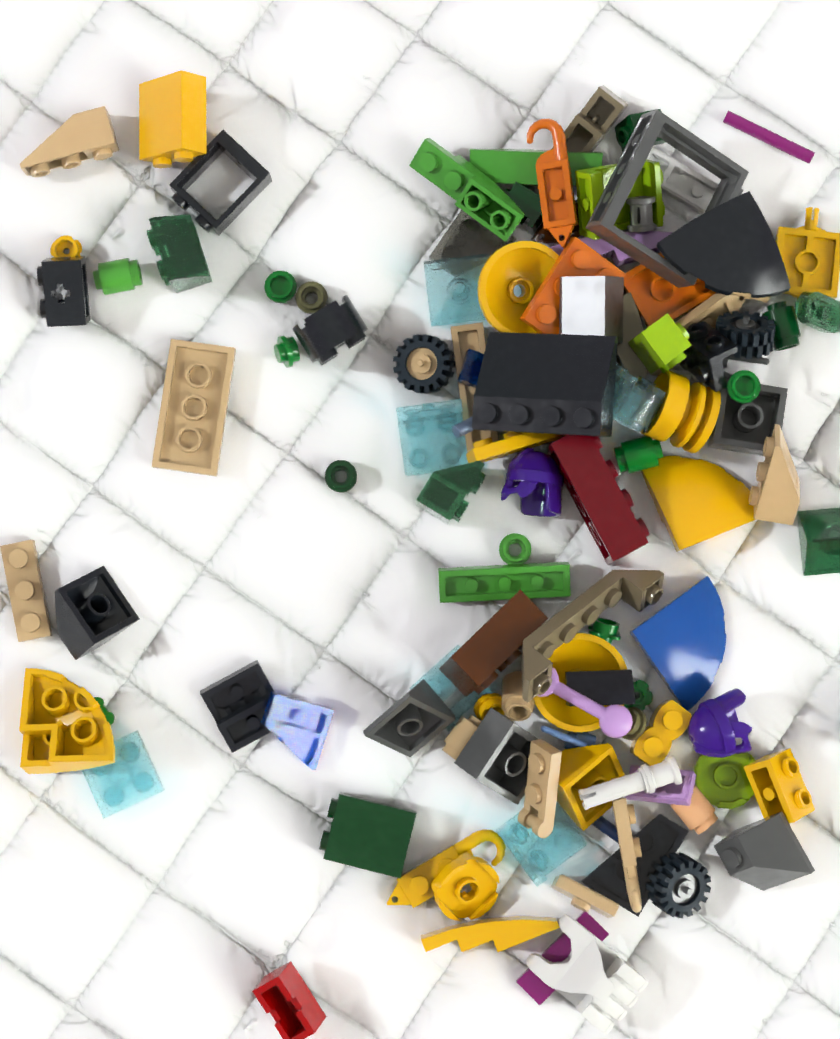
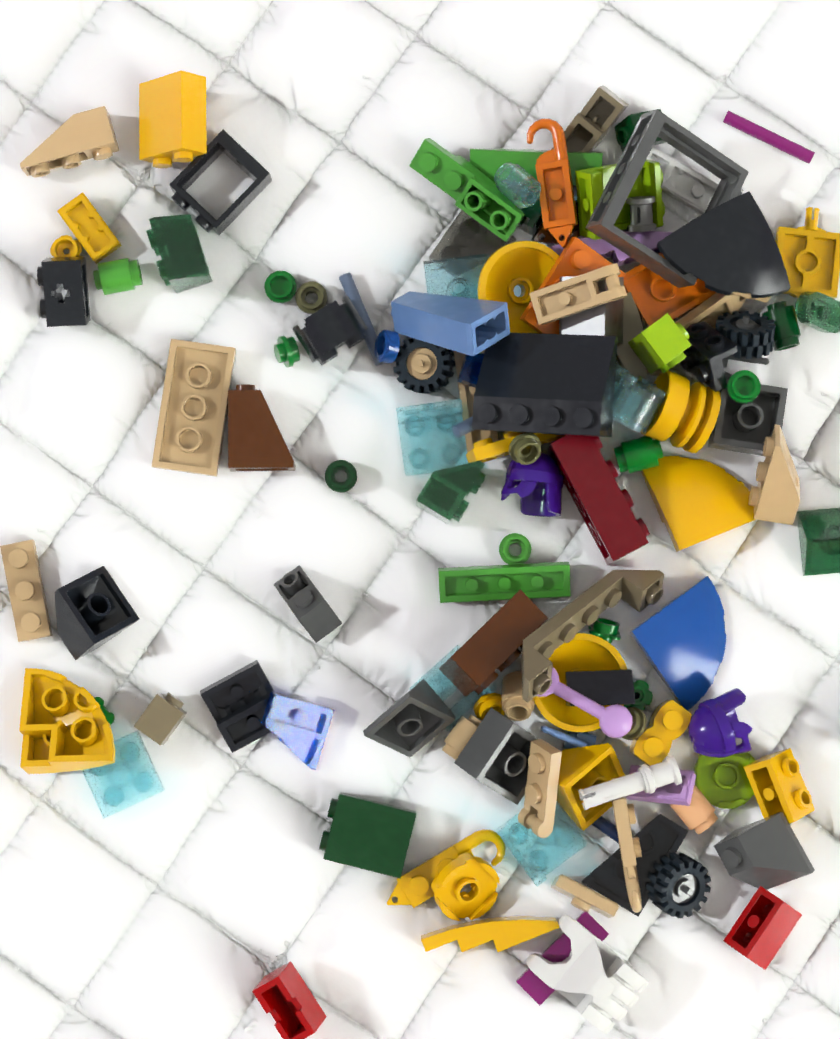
none -> yellow plate [57,192,122,264]
none -> dark tan brick [134,692,187,746]
none -> reddish brown slope [228,384,296,472]
none -> dark grey slope [273,565,342,643]
none -> sand blue bar [339,272,384,366]
none -> blue tile [374,330,400,364]
none -> medium blue slope [391,291,510,356]
none -> clear light blue brick [494,162,541,209]
none -> olive plate [509,433,541,465]
none -> tan plate [529,263,627,325]
none -> red brick [723,886,802,970]

